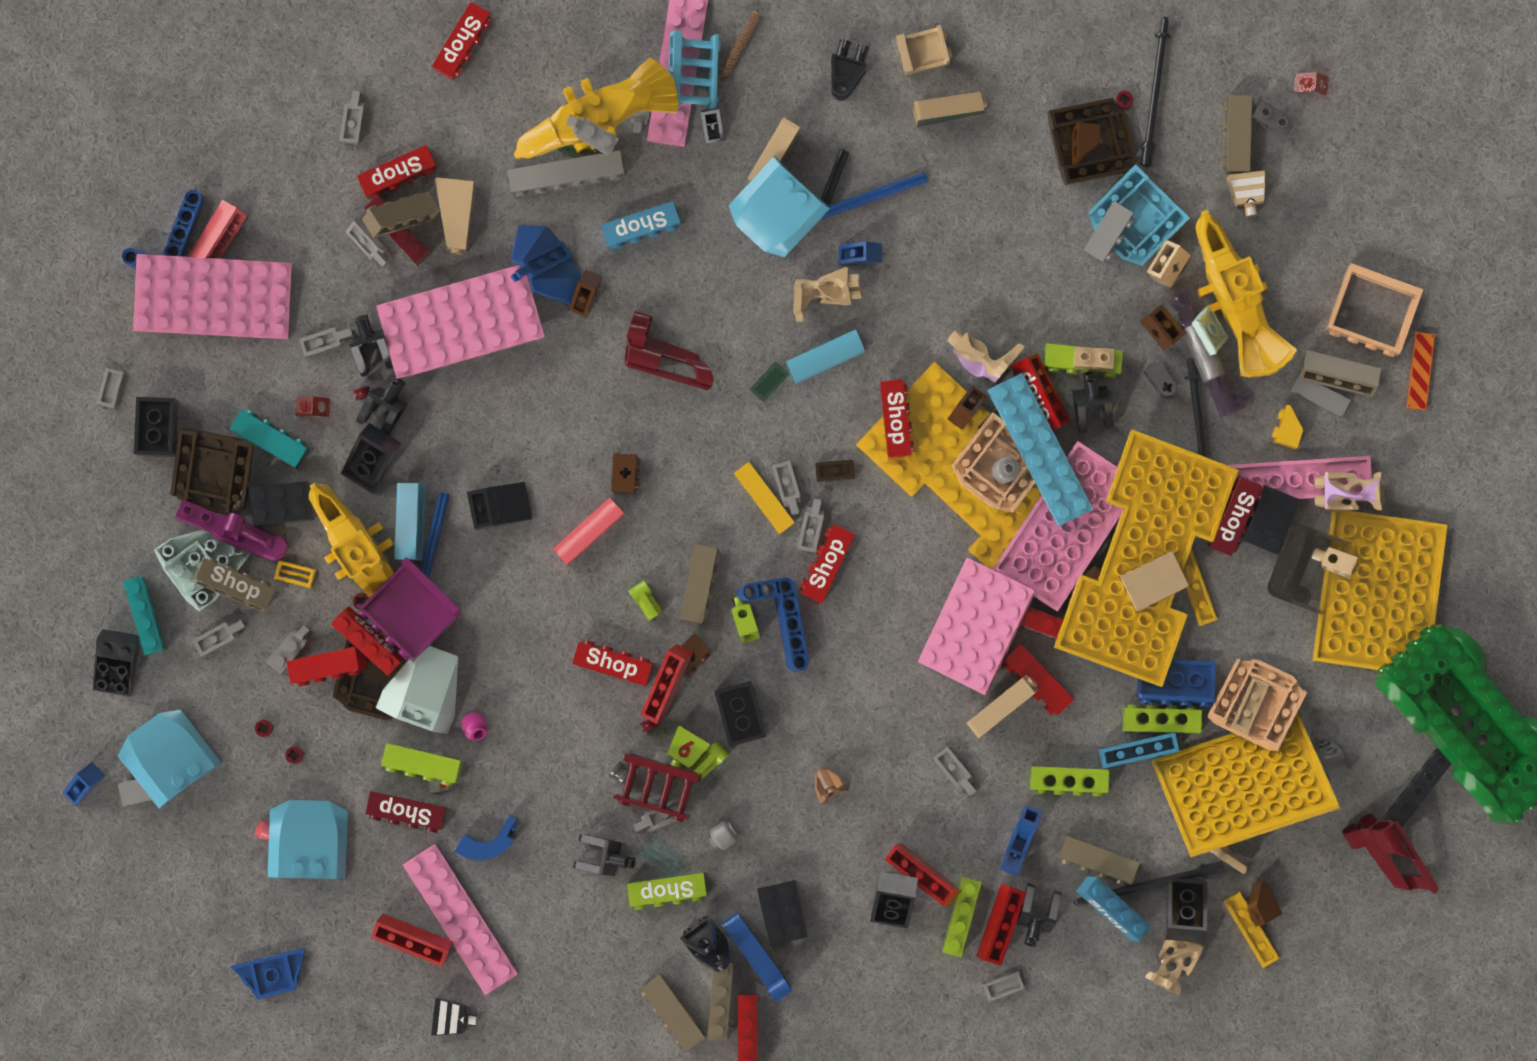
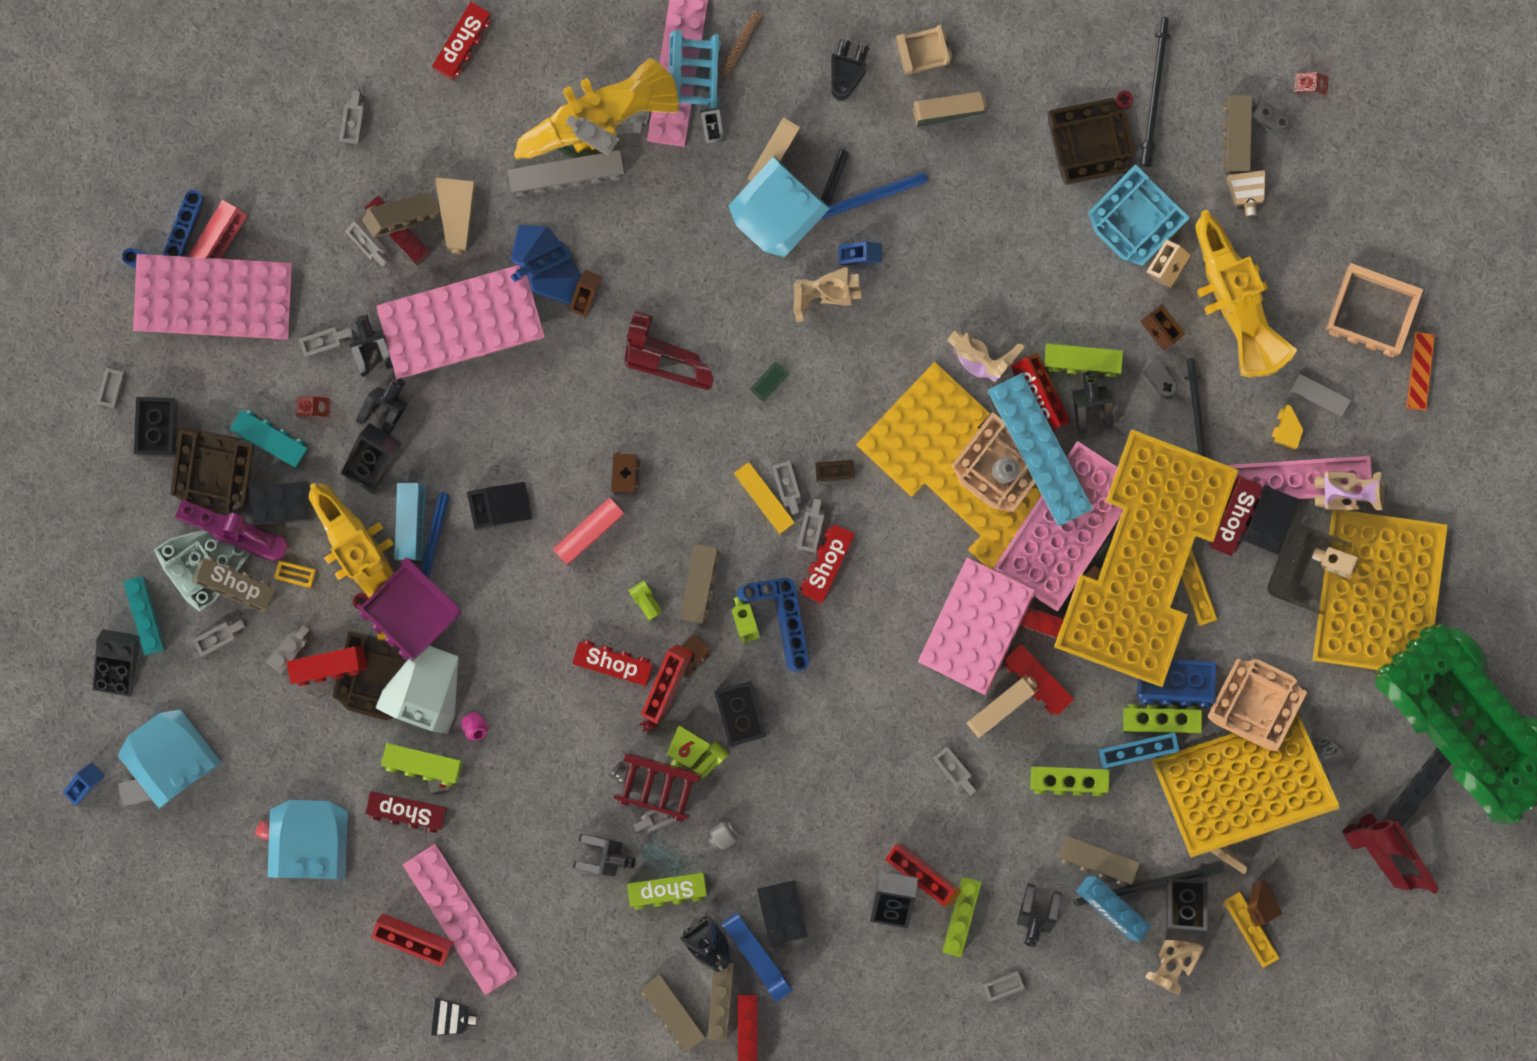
blue wing [231,948,305,999] -> none
dark red bush [255,720,273,737] -> none
dark red bush [285,747,303,764] -> none
red brick [331,606,405,676] -> none
dark red bush [353,386,370,401] -> none
red brick [357,145,437,200] -> none
blue arch [454,815,518,860] -> none
dark azure brick [601,201,681,250] -> none
medium azure brick [786,329,865,384] -> none
medium nougat brick [814,768,848,804] -> none
red brick [880,379,915,459] -> none
reddish brown slope [948,386,987,430] -> none
red brick [976,883,1027,966] -> none
blue arch [1000,805,1043,877] -> none
reddish brown slope [1072,122,1103,165] -> none
tan brick [1073,347,1114,370] -> none
light grey brick [1083,201,1135,262] -> none
tan tile [1120,551,1188,611] -> none
piece [1170,288,1255,418] -> none
light aqua tile [1192,306,1228,356] -> none
tan tile [1231,677,1271,736] -> none
dark tan brick [1299,350,1381,397] -> none

